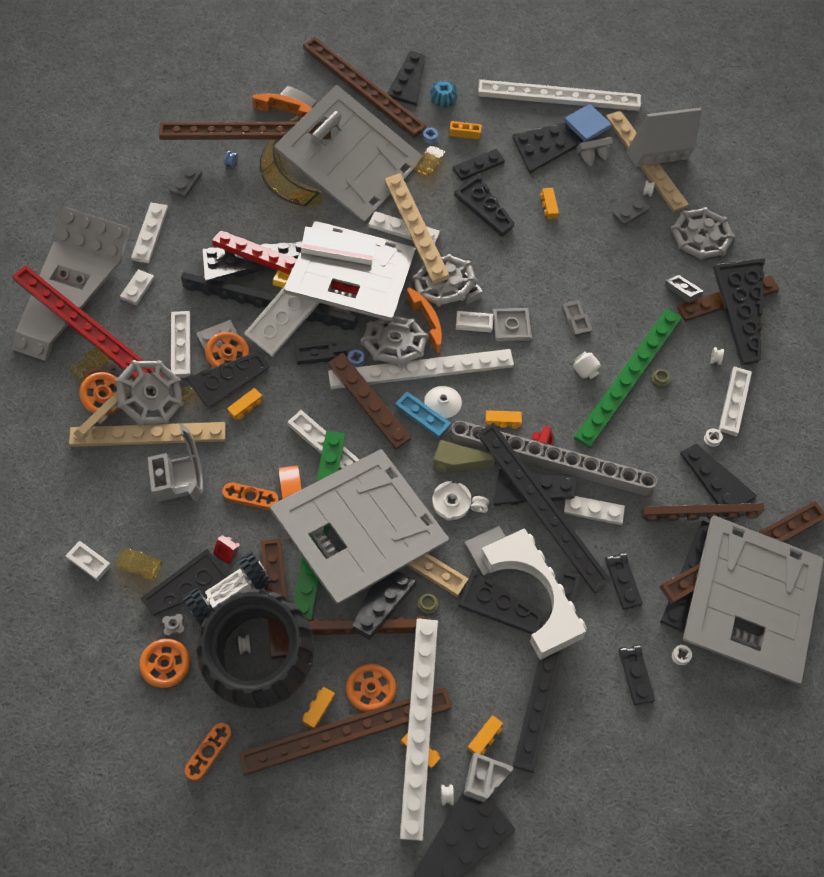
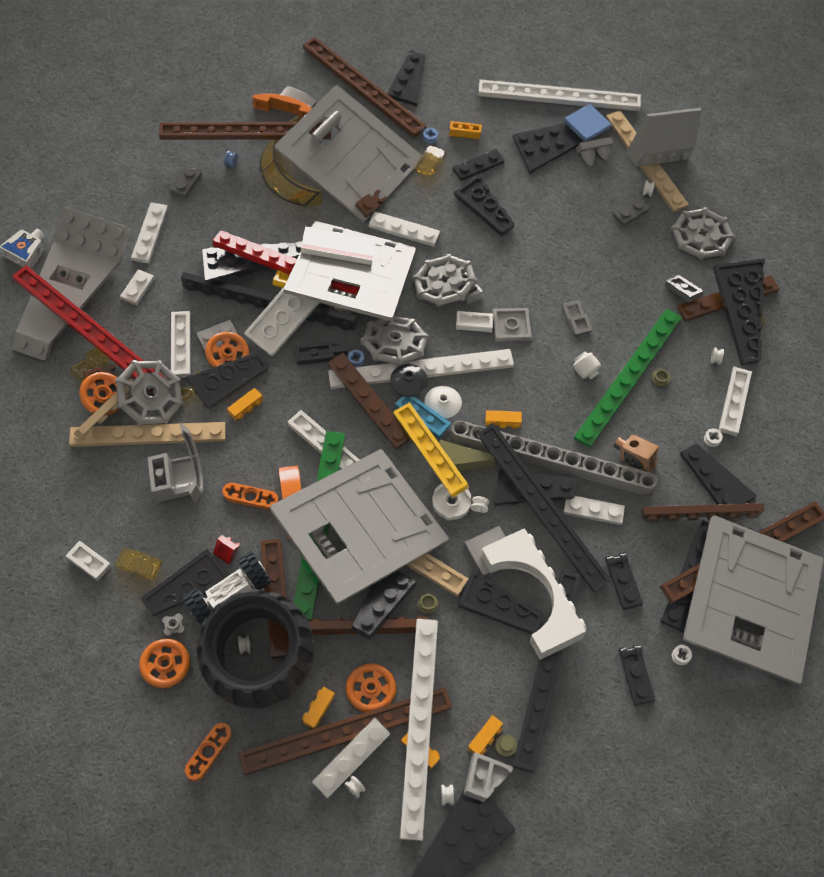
tan plate [385,173,450,285] -> none
orange slope [406,288,442,354] -> none
dark azure gear [430,80,458,108] -> none
red tile [532,426,555,446] -> none
light orange piece [540,188,559,219] -> none
none -> white torso [0,229,45,269]
none -> white plate [312,718,390,798]
none -> white bush [344,776,366,798]
none -> reddish brown plate [355,190,387,218]
none -> black dish [390,364,428,397]
none -> yellow plate [393,402,469,498]
none -> olive plate [495,735,517,757]
none -> medium nougat torso [613,435,659,473]

